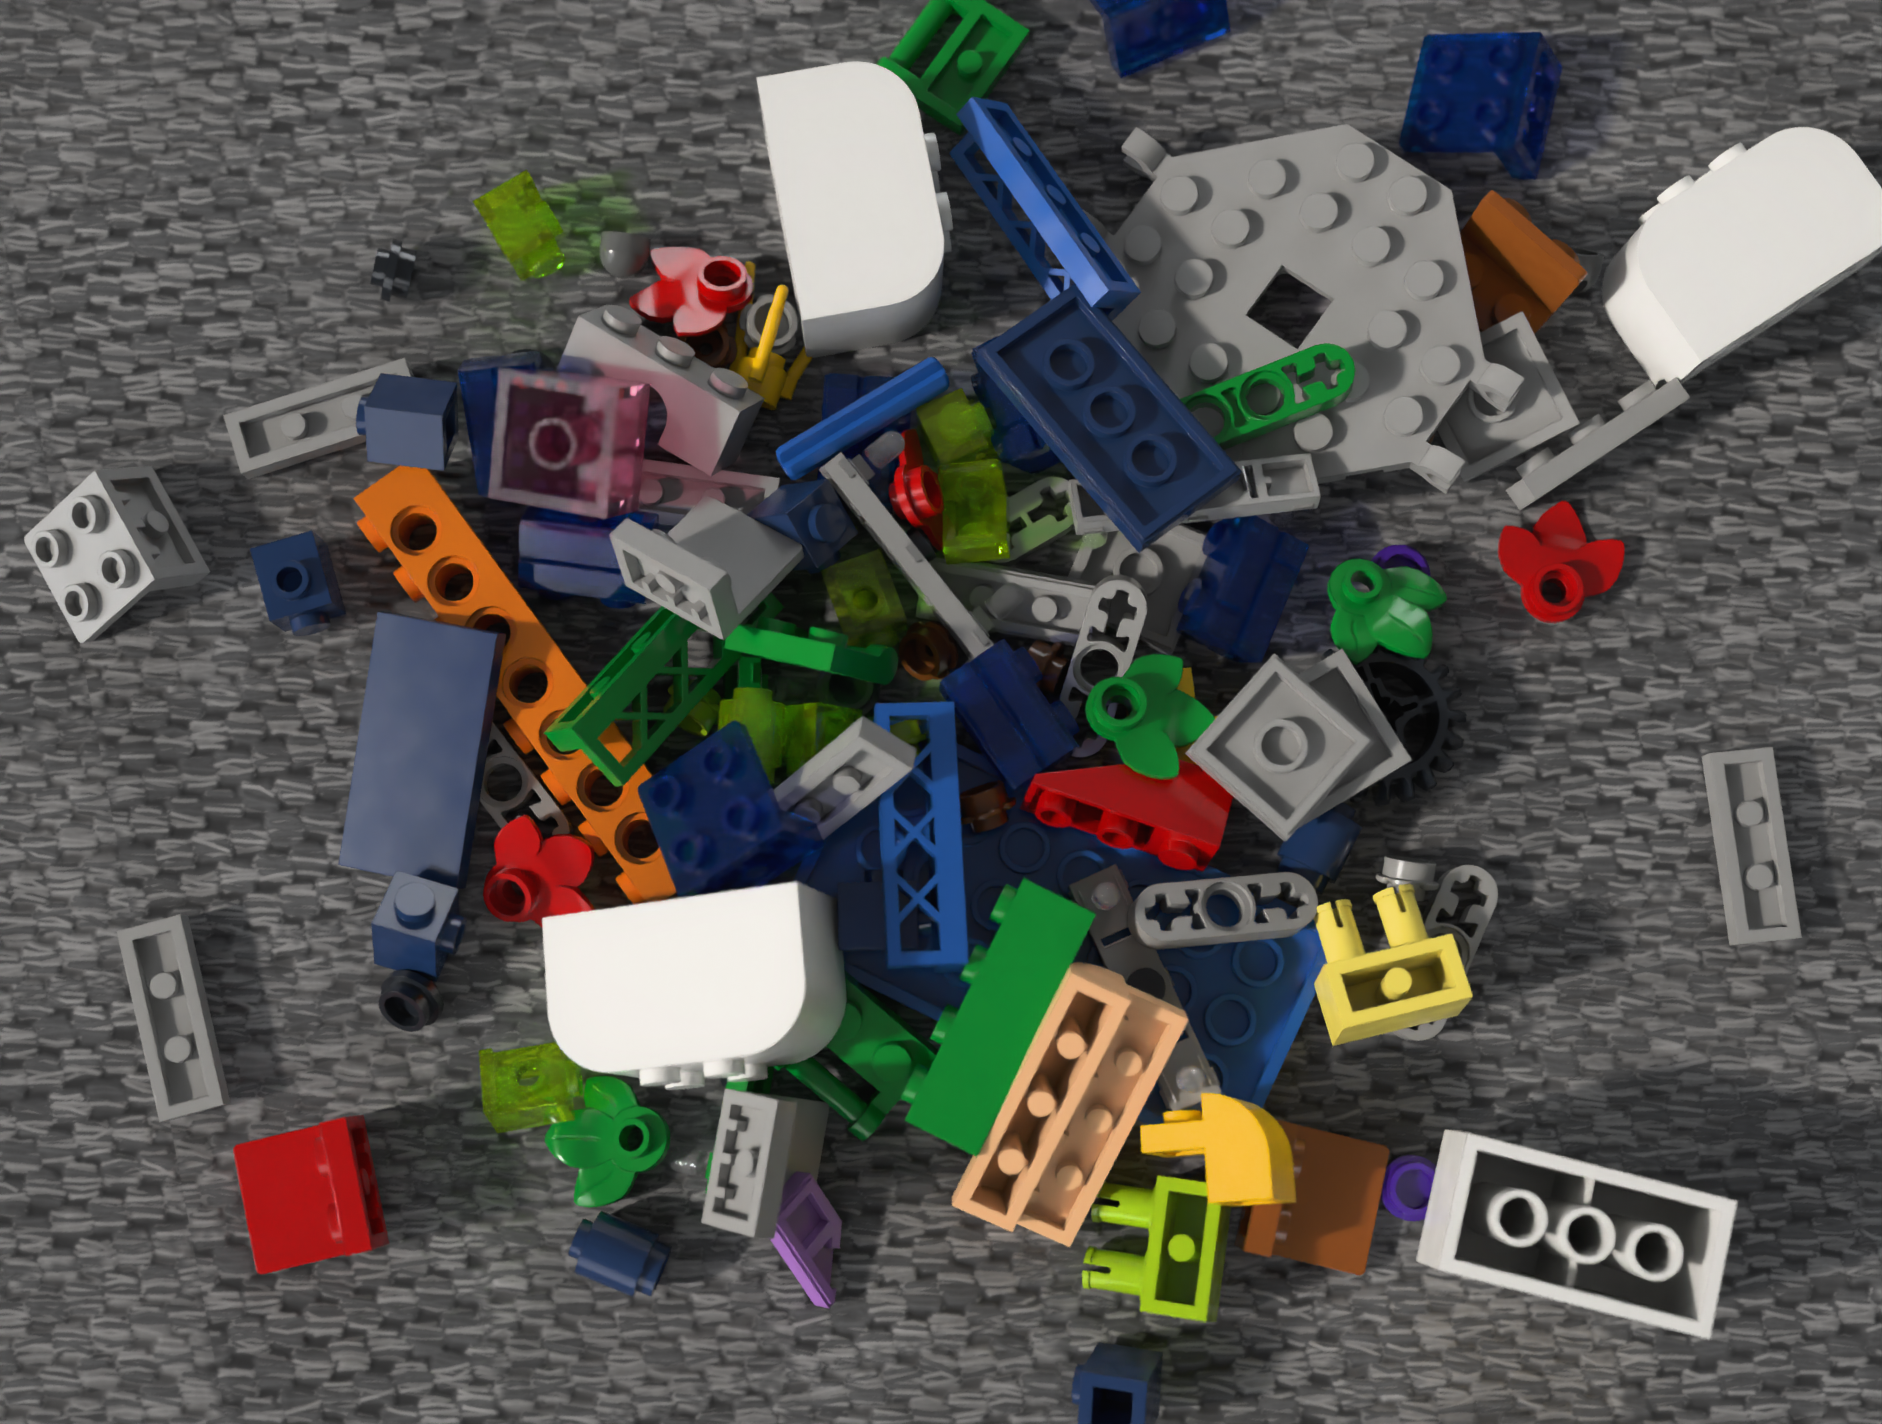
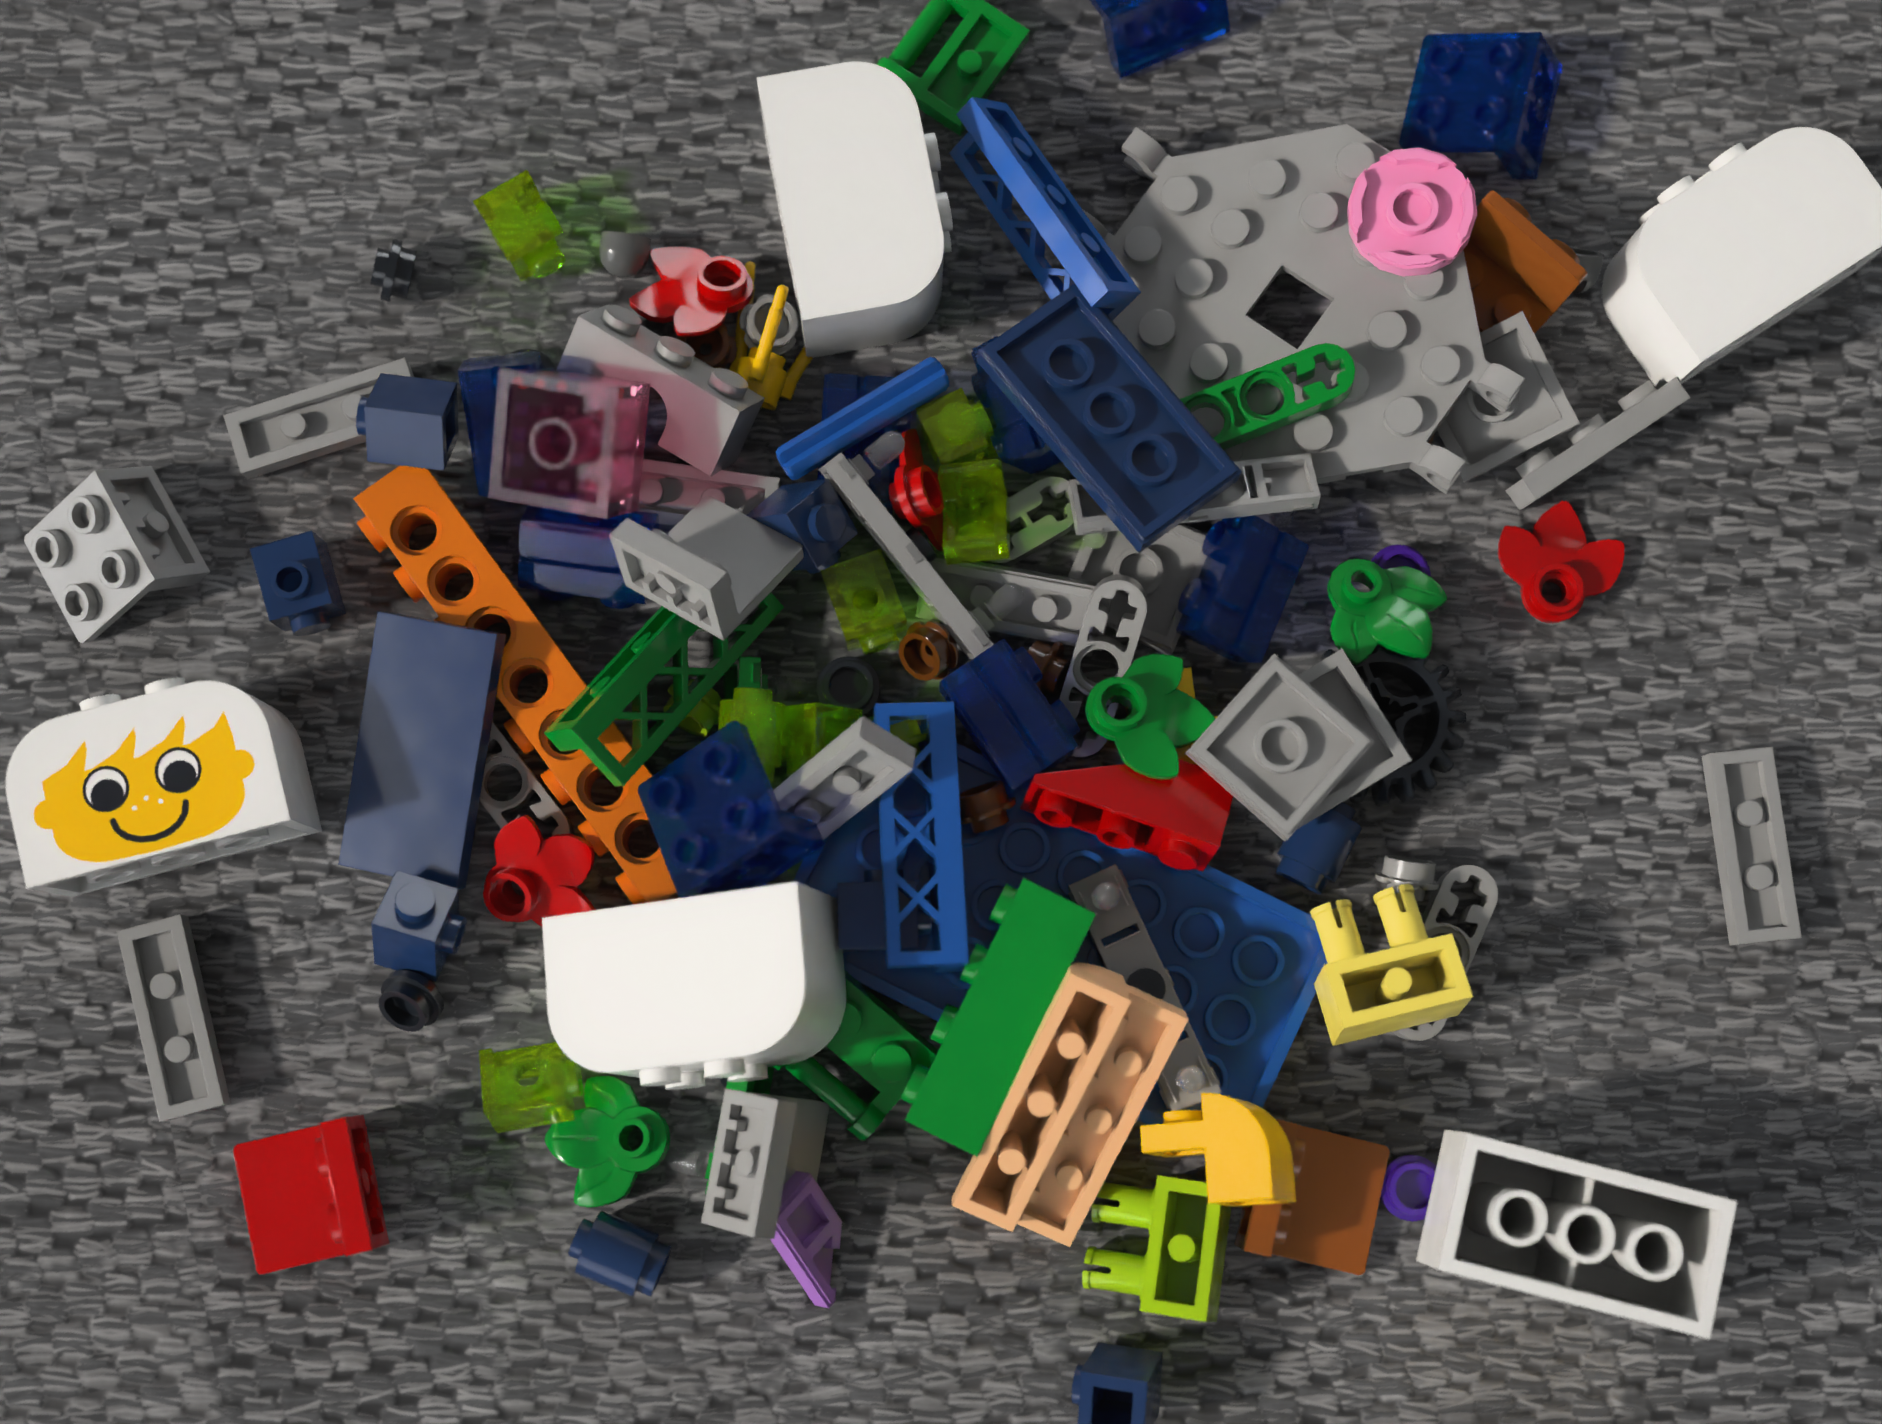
green plate [724,616,898,685] -> none
light grey beam [1127,872,1318,950] -> none
none -> brick [6,678,322,897]
none -> bright pink tile [1347,147,1477,277]

